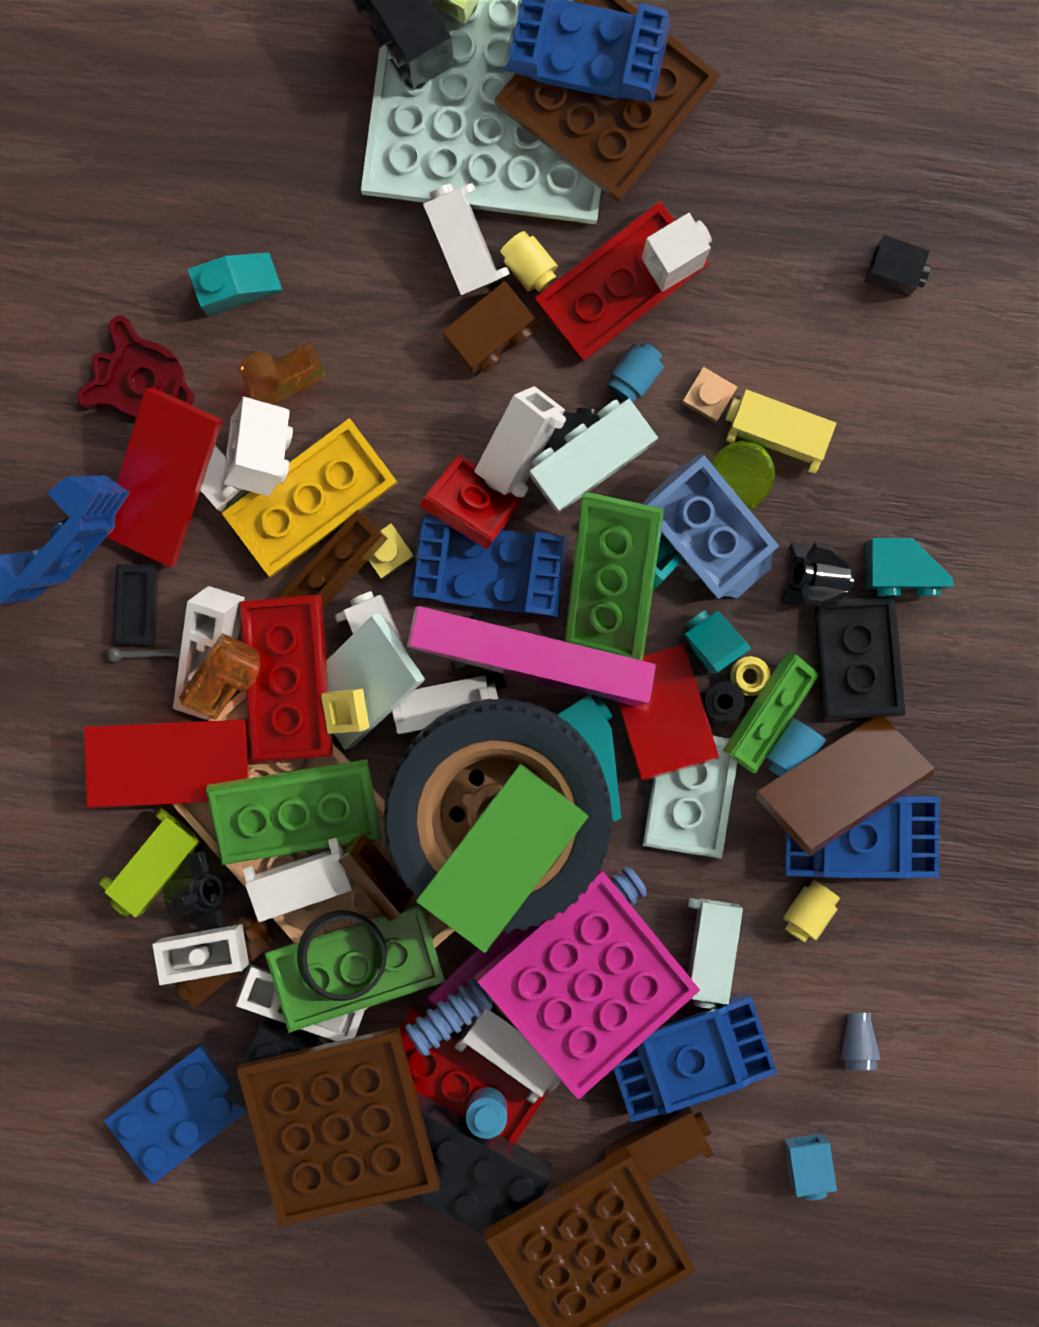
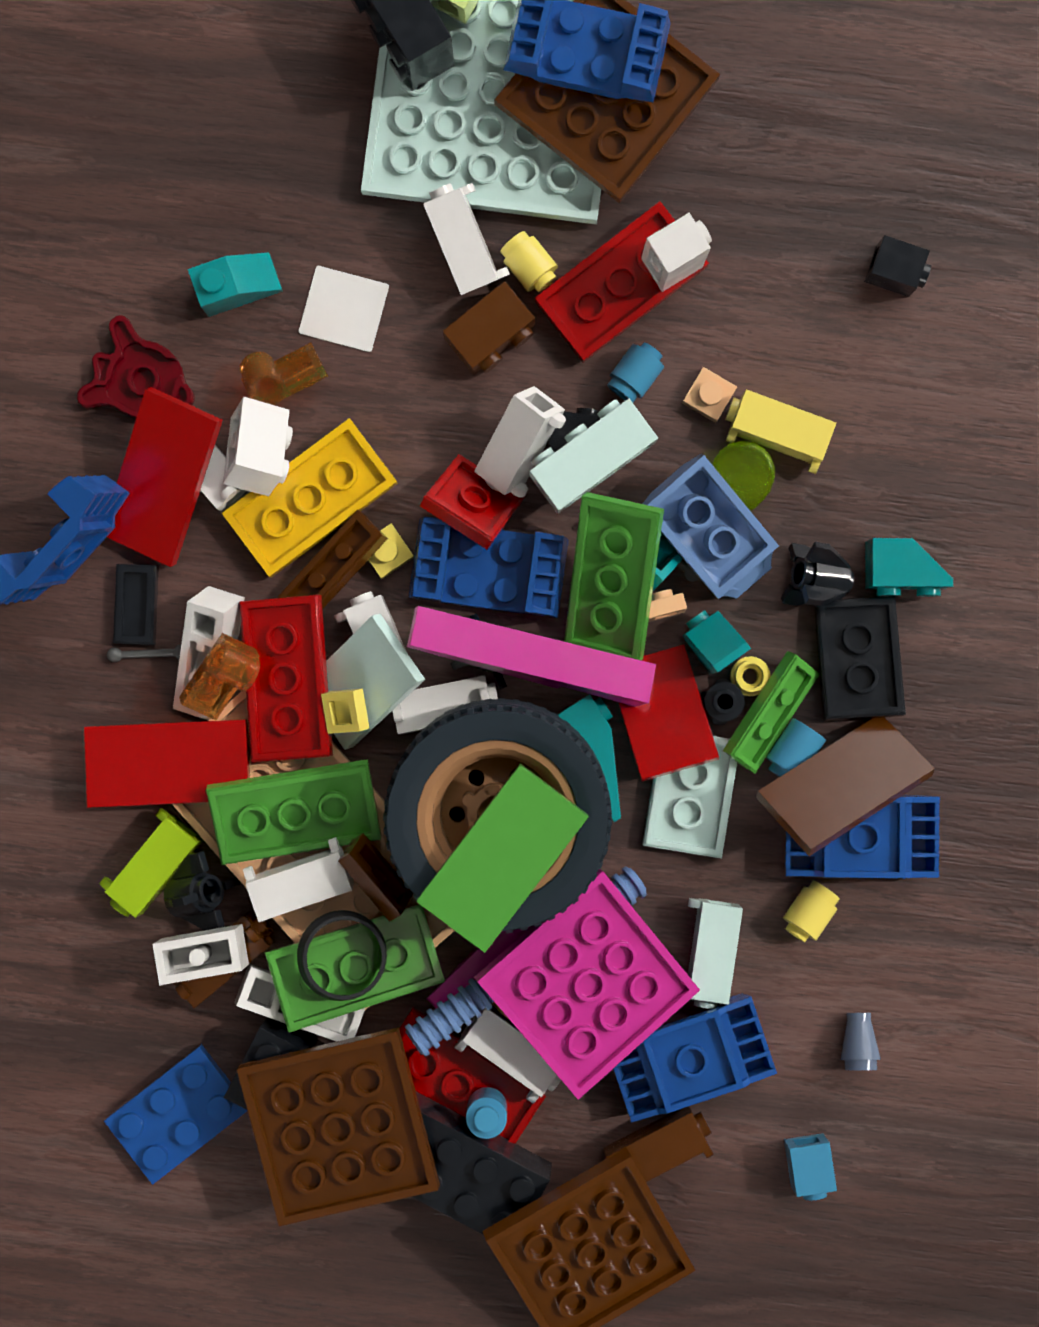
none -> white sticker [299,266,389,352]
none -> light nougat plate [648,589,687,622]

